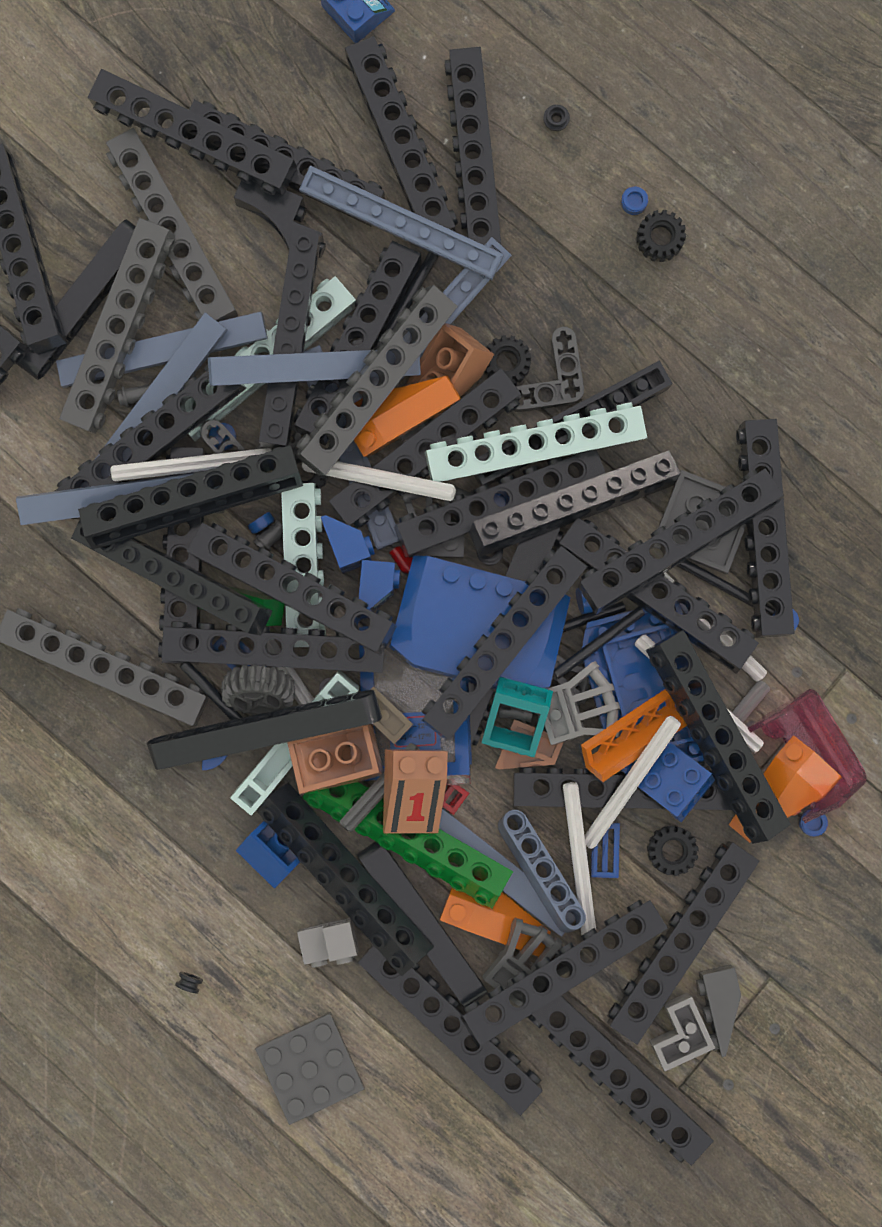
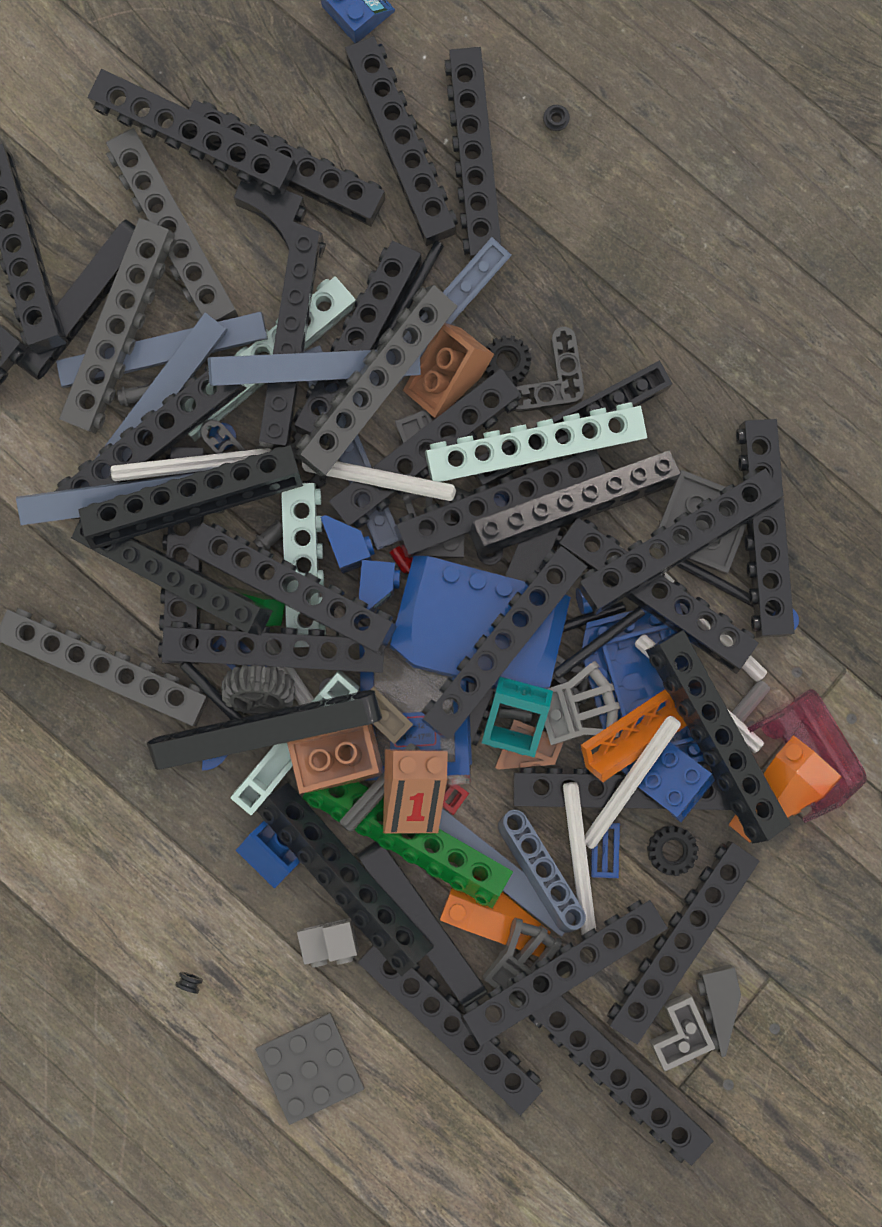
blue tile [247,512,275,535] -> none
sand blue tile [299,166,504,280] -> none
orange wedge [354,376,461,457] -> none
blue tile [621,187,648,215] -> none
black tyre [636,210,686,262] -> none
blue tile [799,809,828,836] -> none

